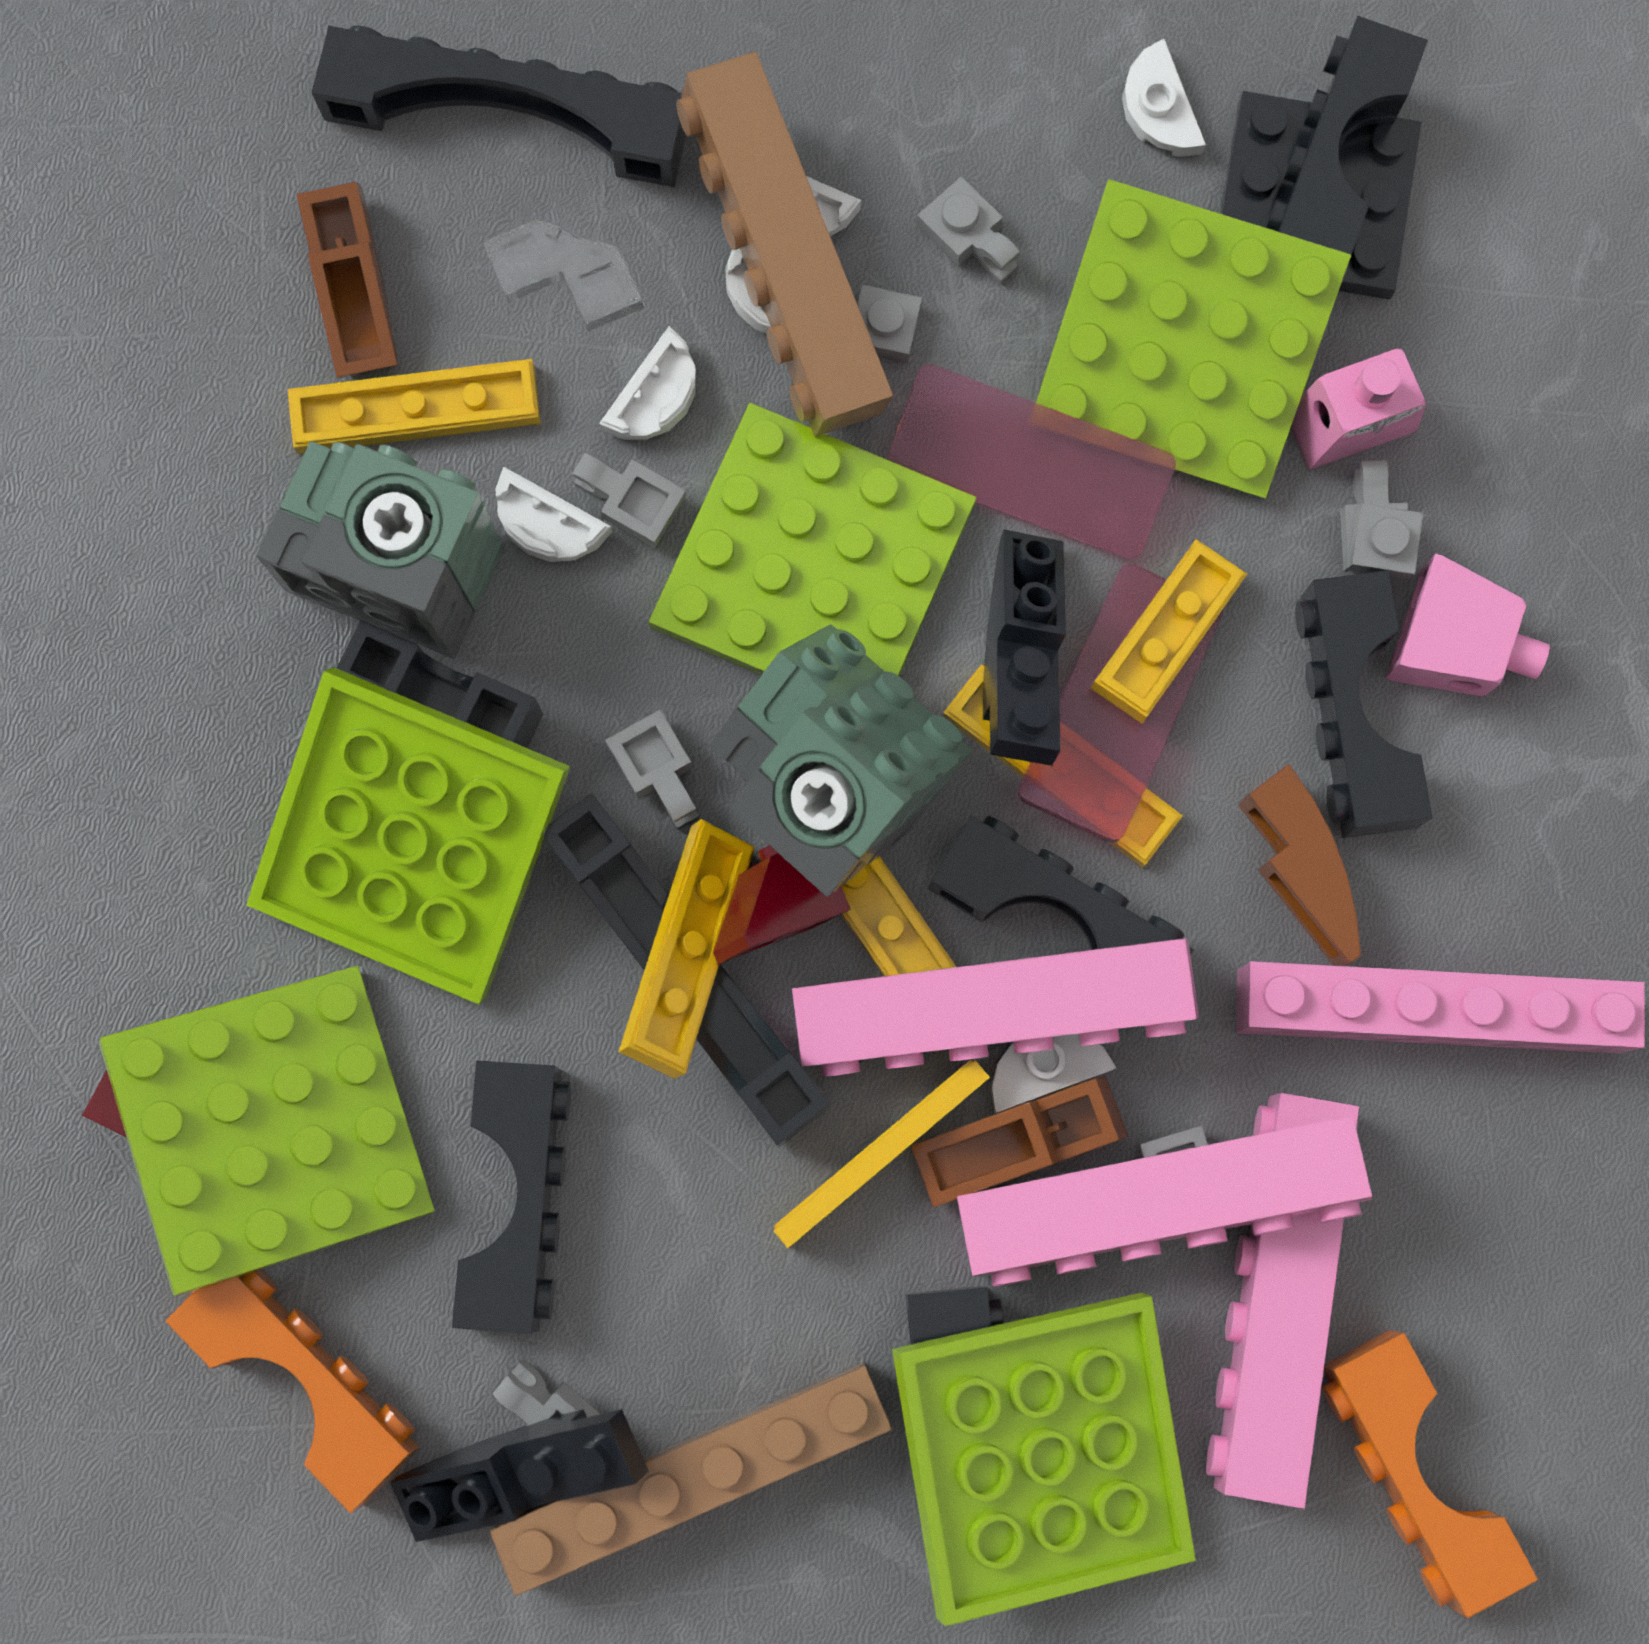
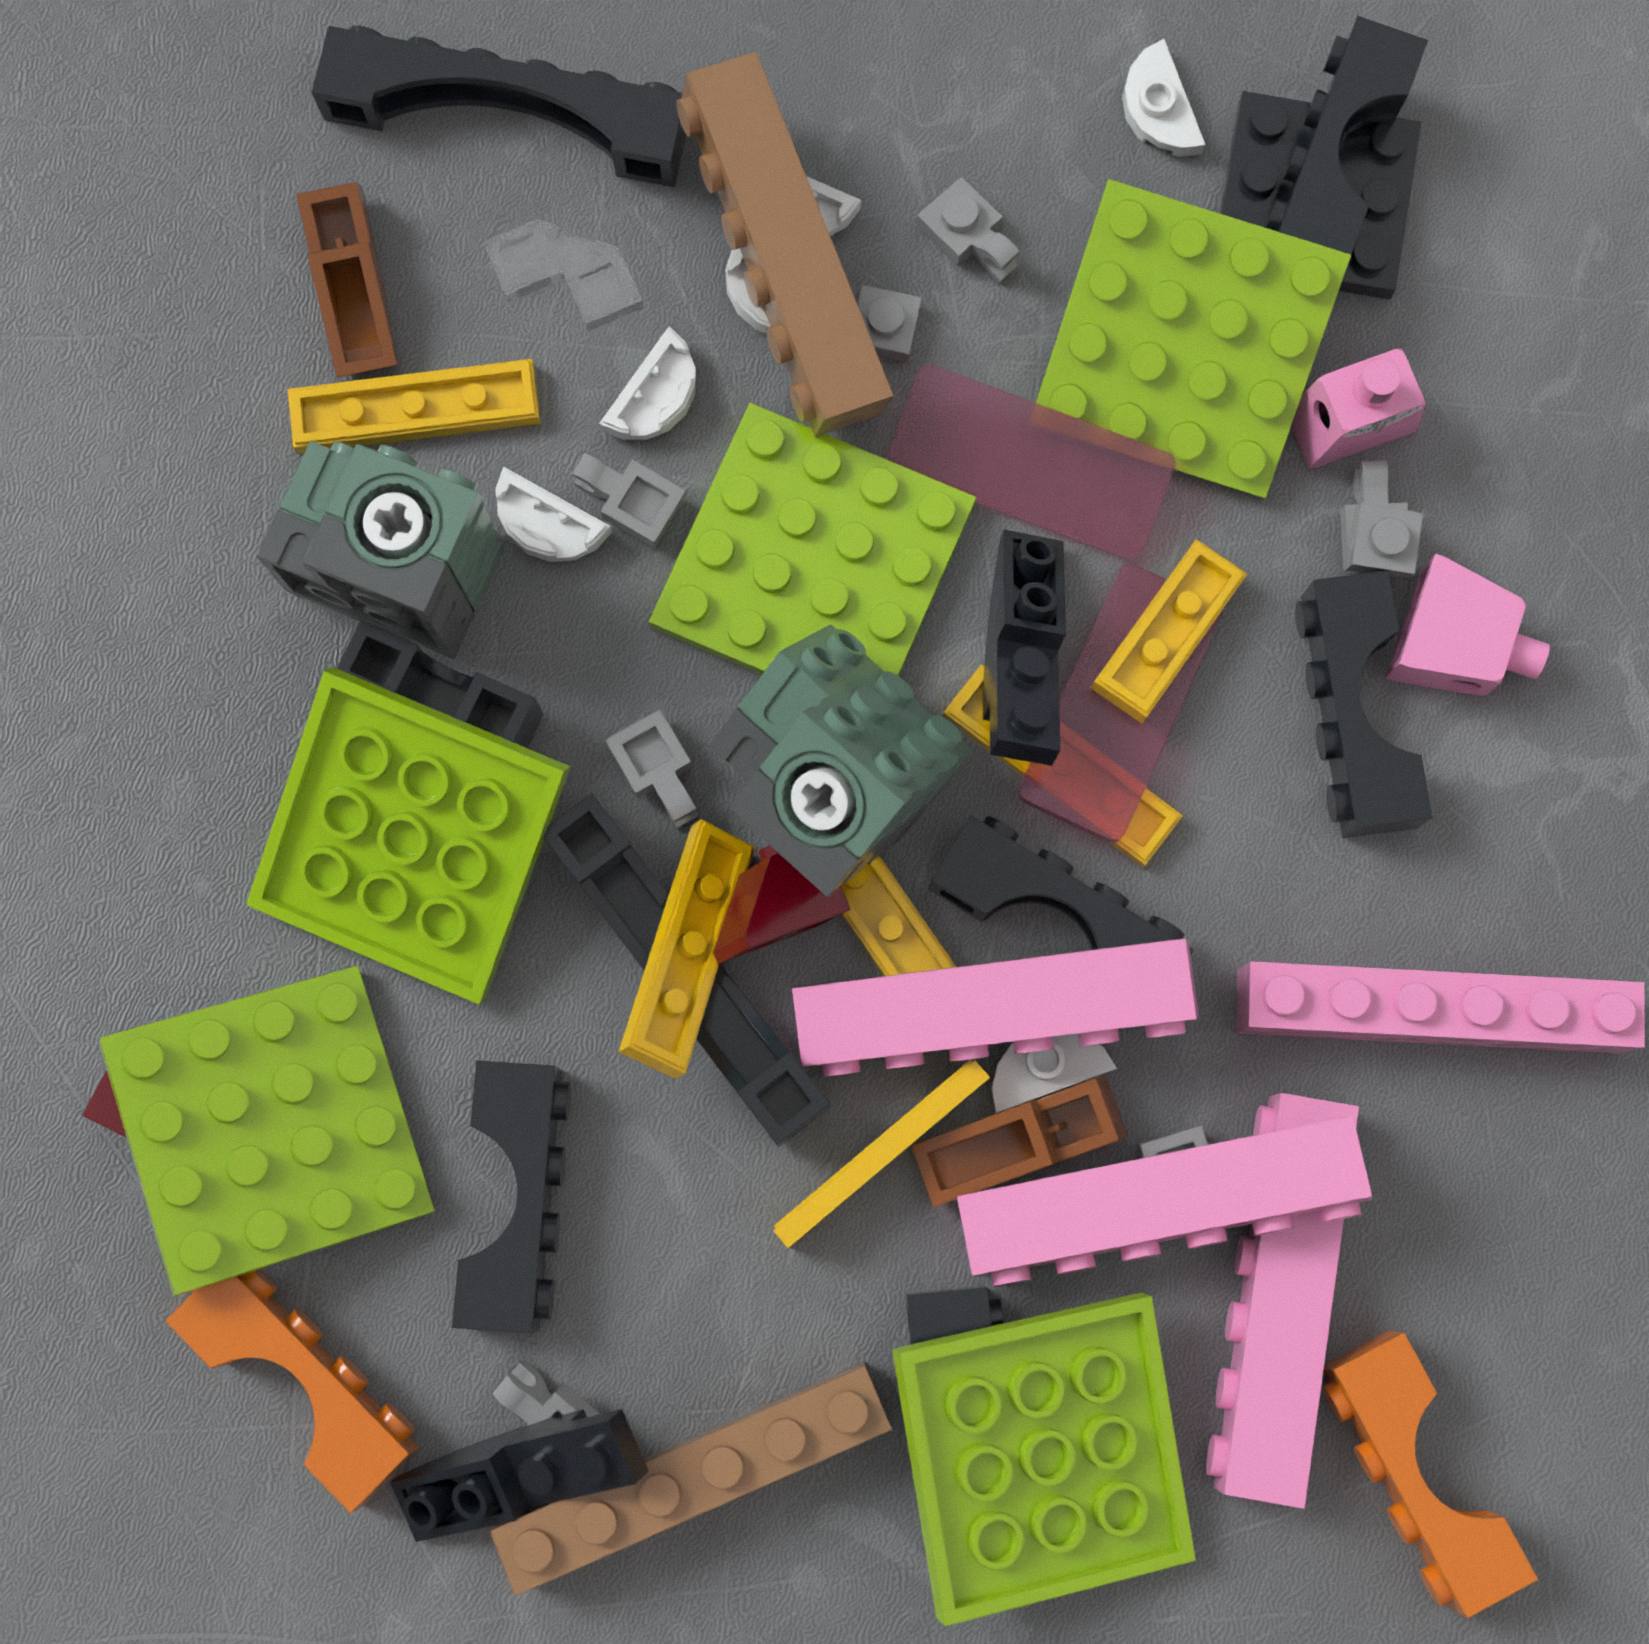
dark orange slope [1238,764,1361,966] -> none

